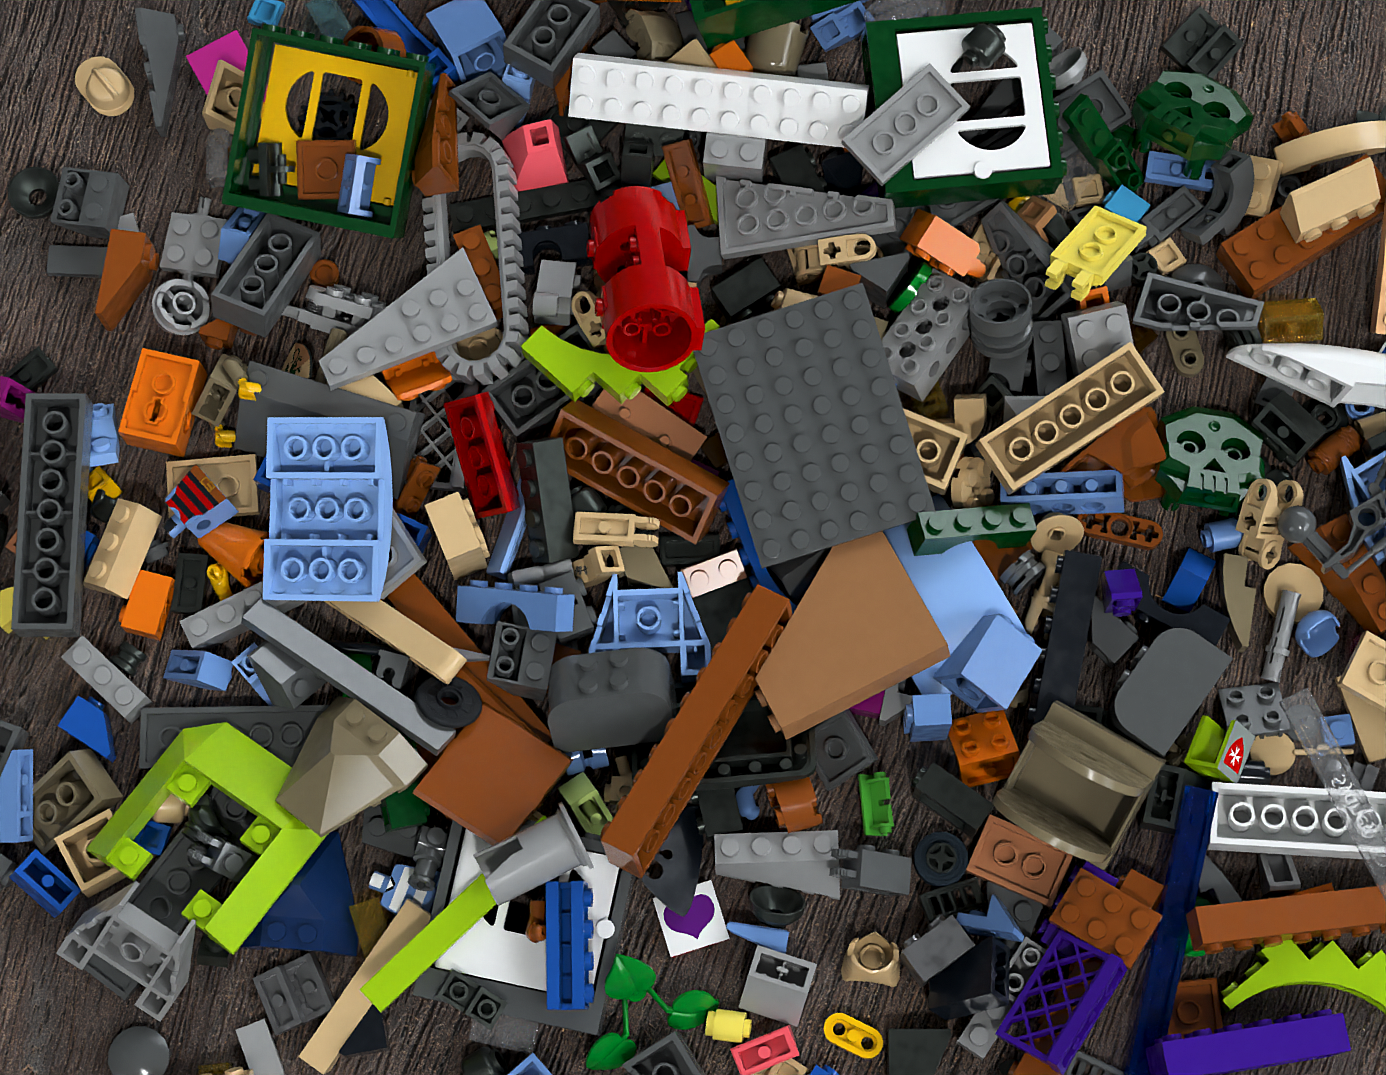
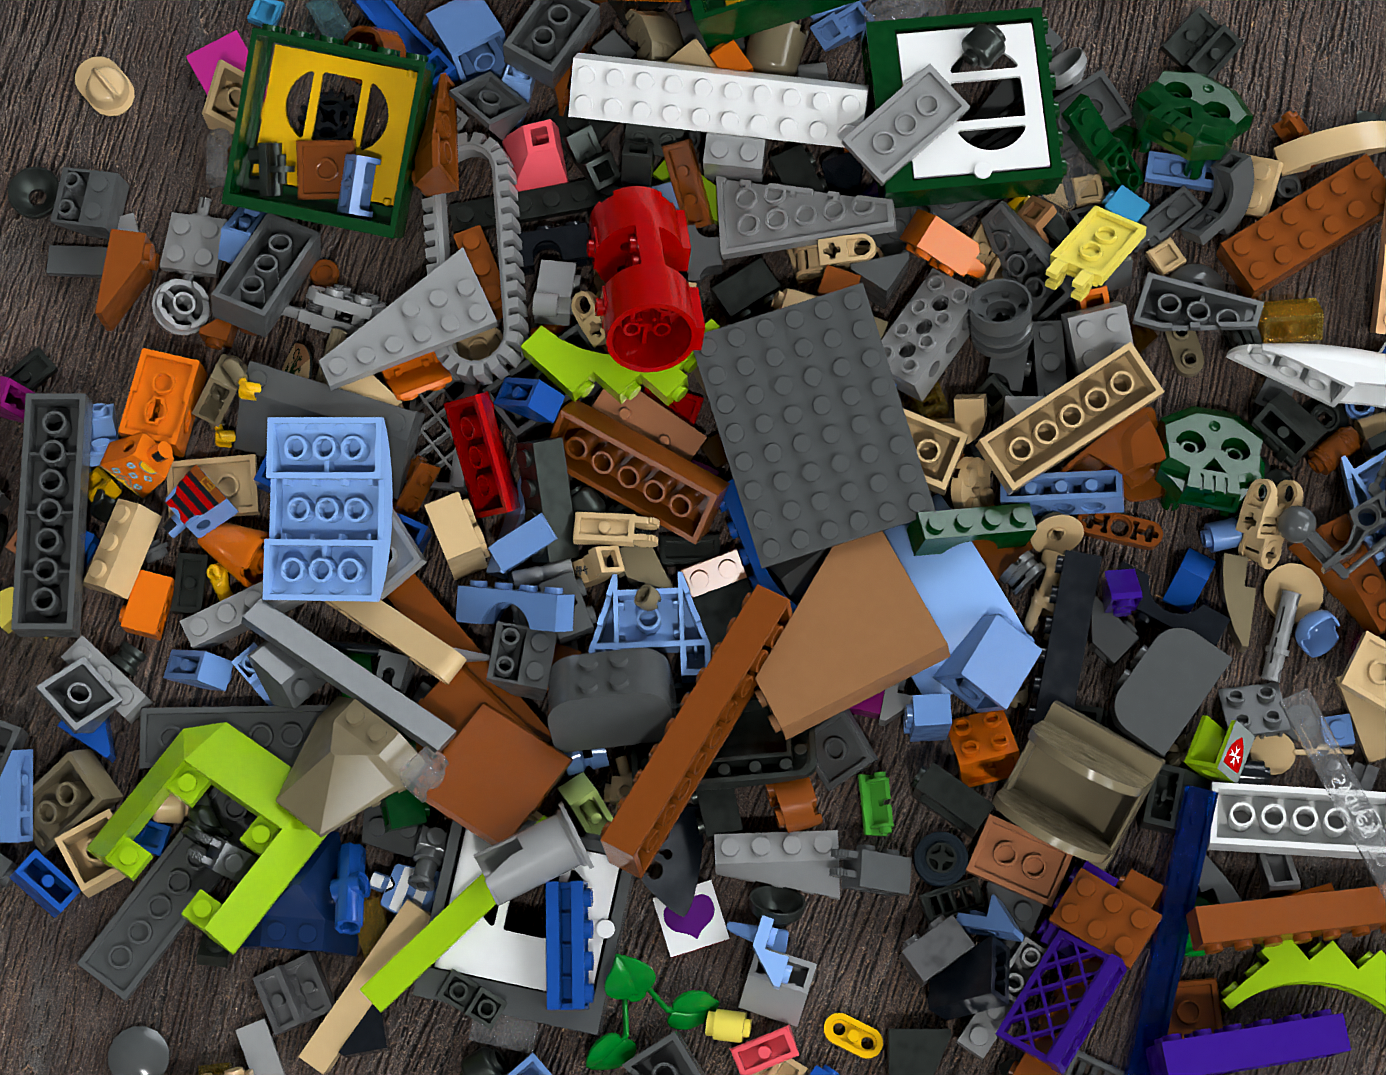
light grey wedge [56,881,196,1022] -> none
dark grey wedge [135,8,186,137] -> none
black wheel [416,676,482,728] -> none
yellowish green tile [484,230,498,260] -> none
dark orange arm [525,901,546,943] -> none
medium blue arm [735,785,760,820] -> none
tan hair [841,931,900,987] -> none
green tile [887,261,932,313] -> none
pearl dark grey wheel [1131,252,1158,288] -> none
tan slope [1280,157,1381,243] -> none
none -> dark grey slope [35,656,123,734]
none -> orange torso [99,433,174,498]
none -> blue piece [330,842,371,935]
none -> clear brick [399,746,449,803]
none -> medium blue slope [488,513,558,572]
none -> blue slope [493,377,565,423]
none -> dark tan hinge [634,584,661,611]
none -> light blue slope [753,915,793,990]

